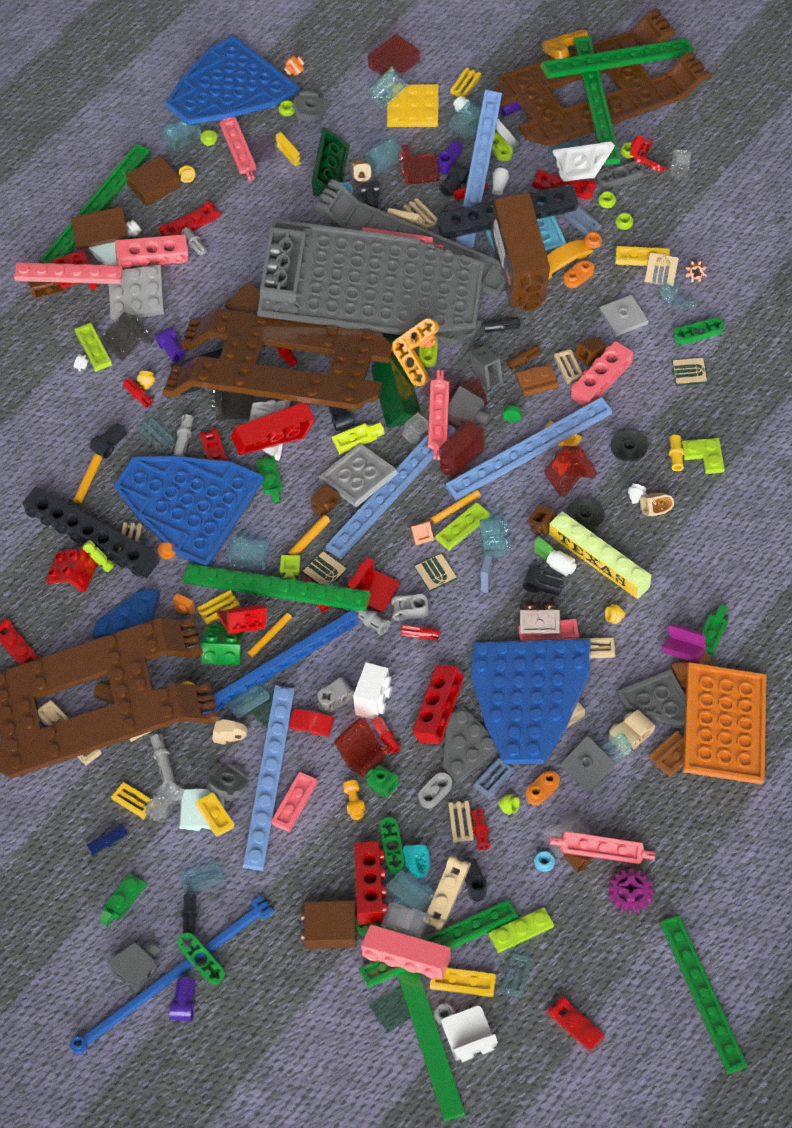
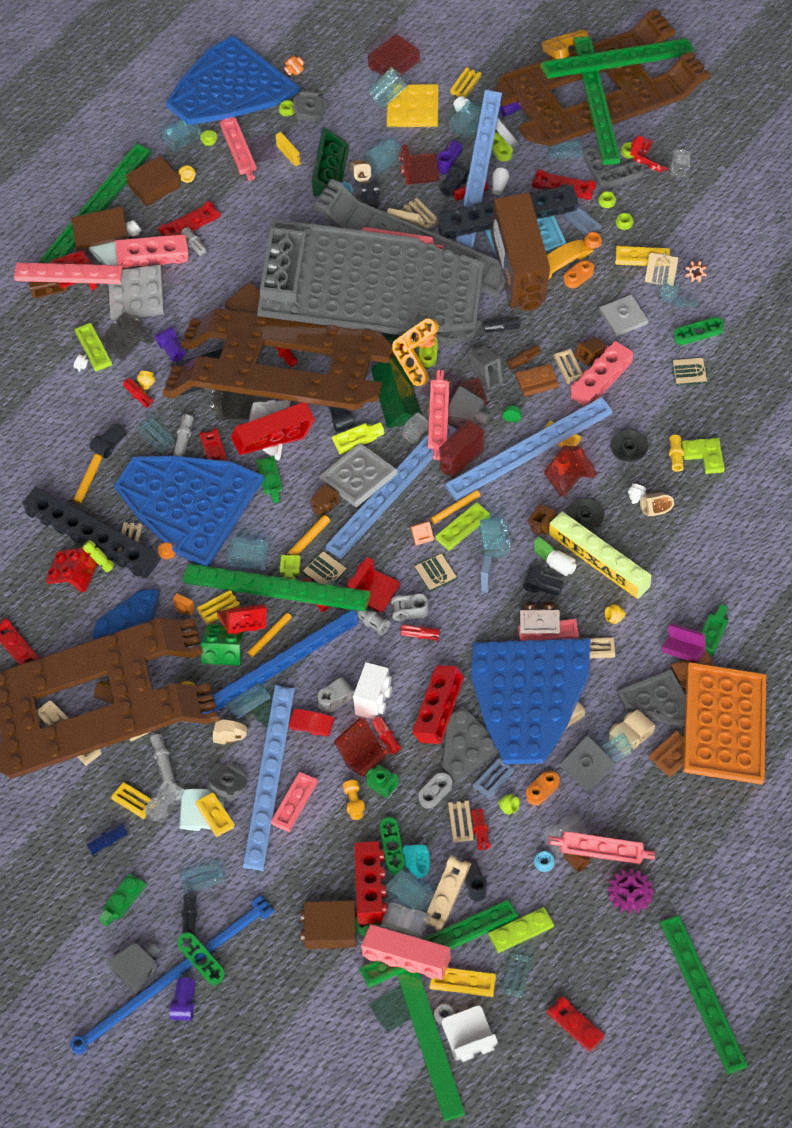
white wing [553,142,615,181] -> none

